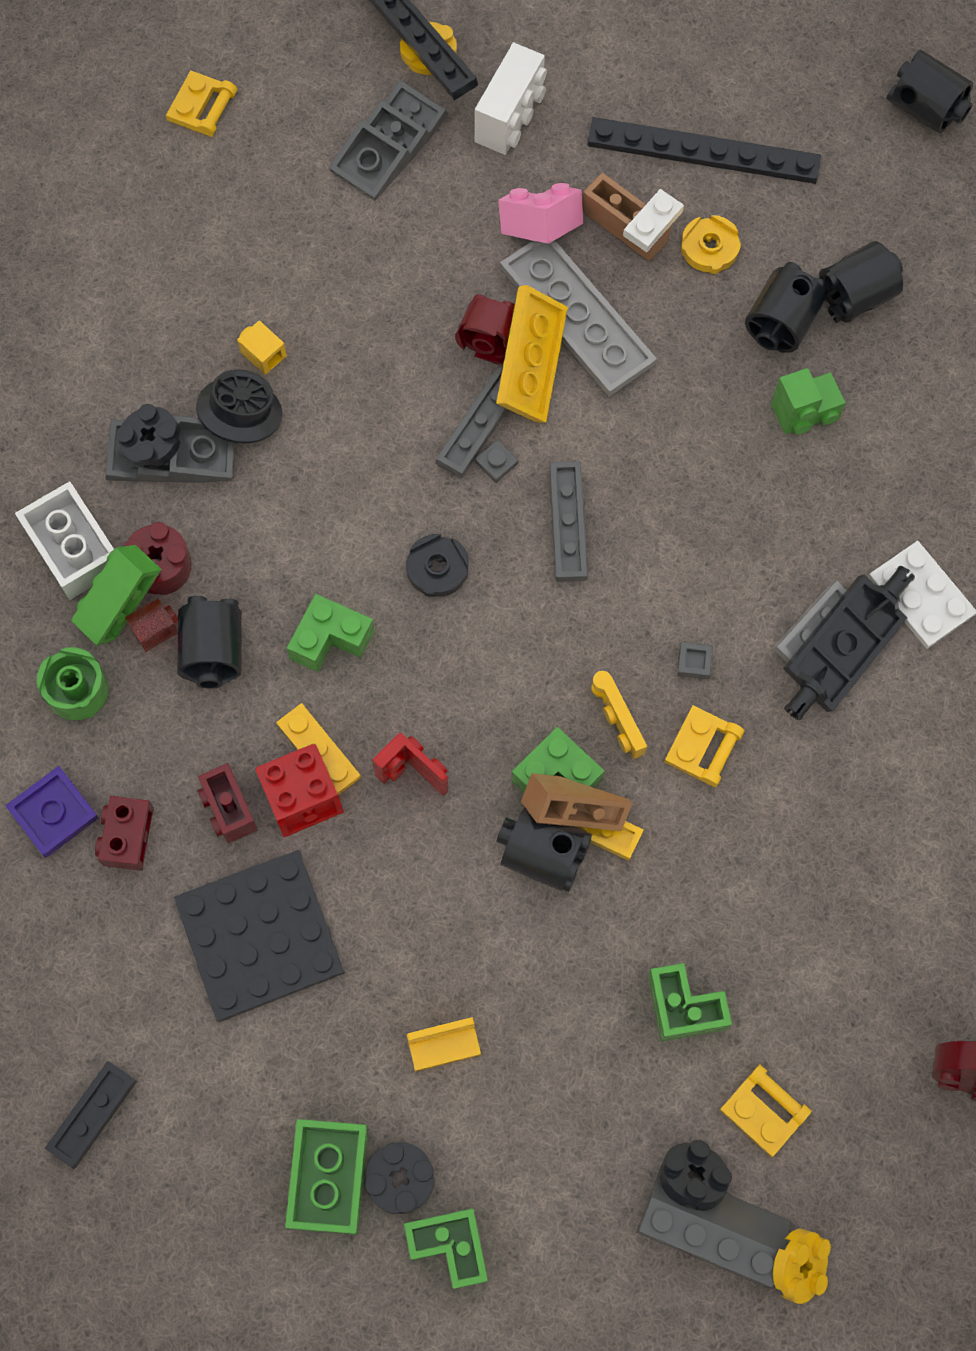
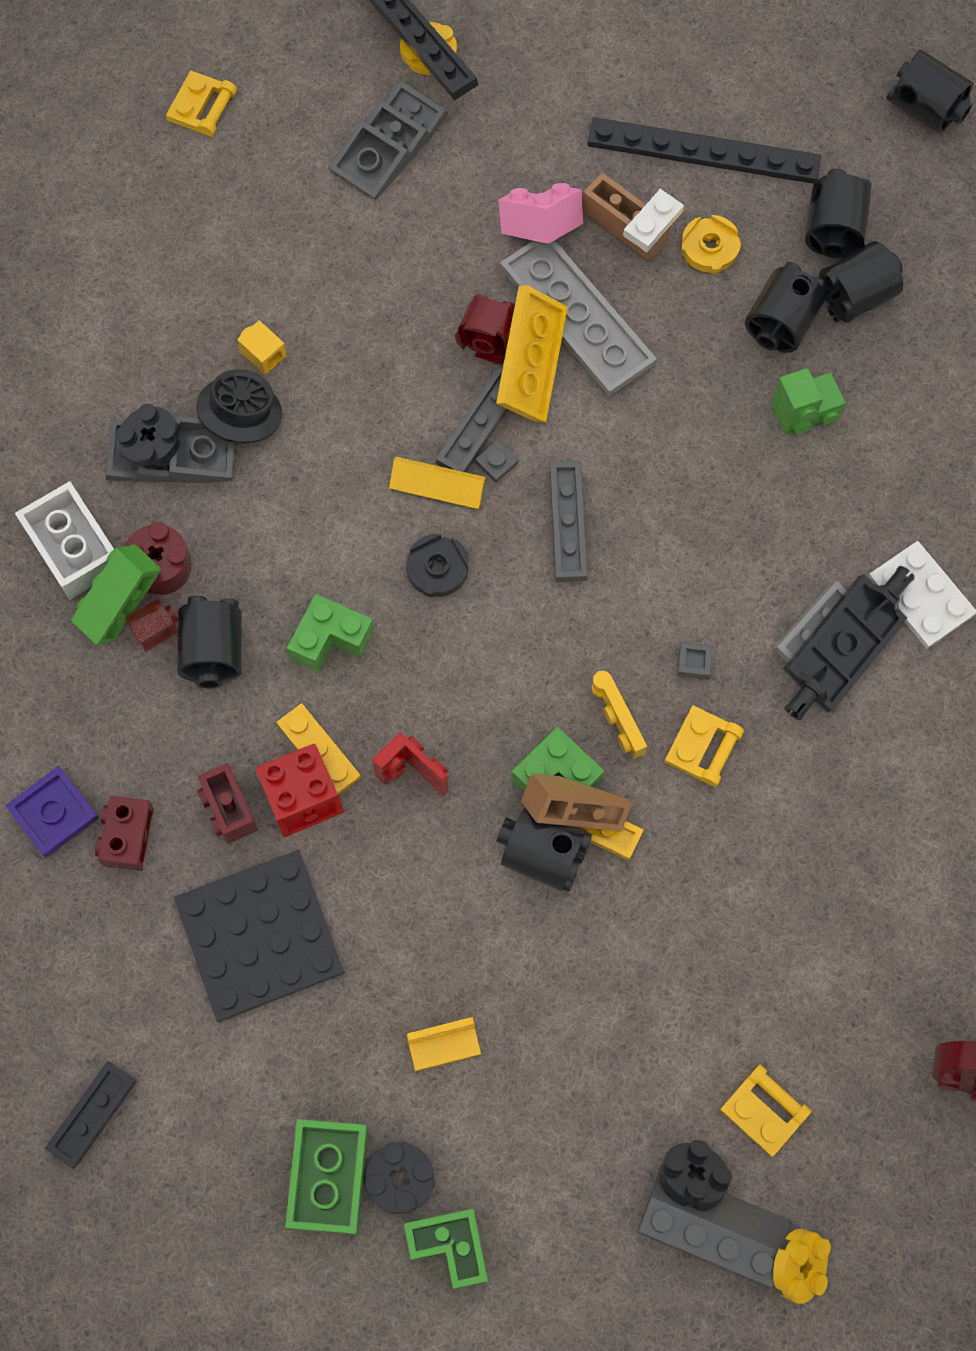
bright green brick [37,647,109,720] -> none
white brick [475,42,547,155] -> none
bright green brick [647,963,732,1042] -> none
none -> yellow tile [389,457,486,509]
none -> black cylinder [805,169,871,258]

